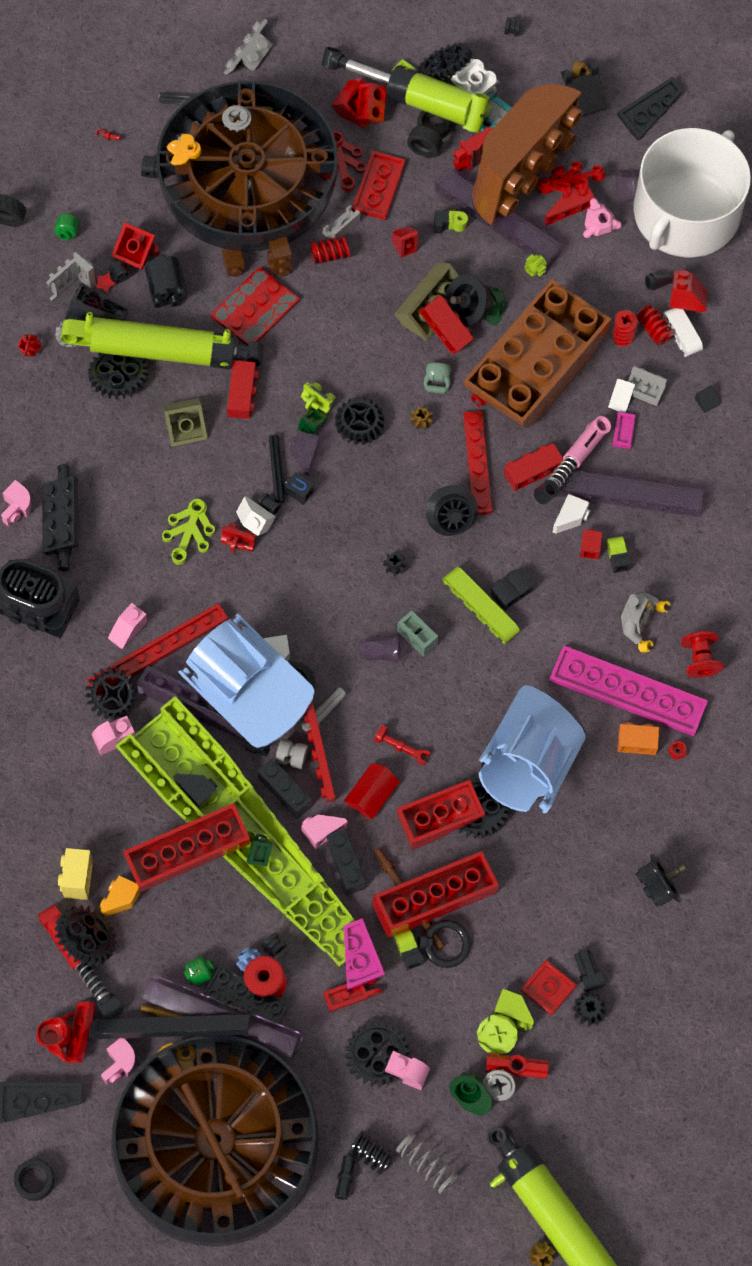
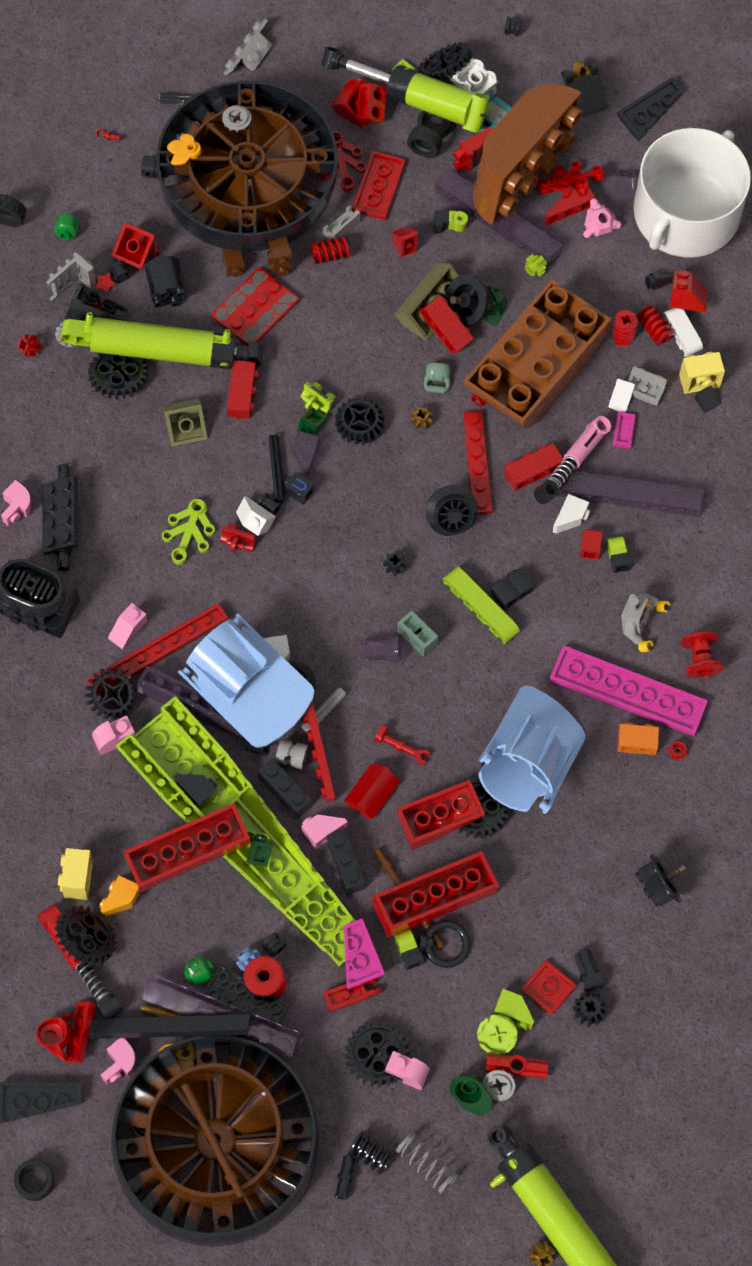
none -> light yellow brick [679,352,725,394]

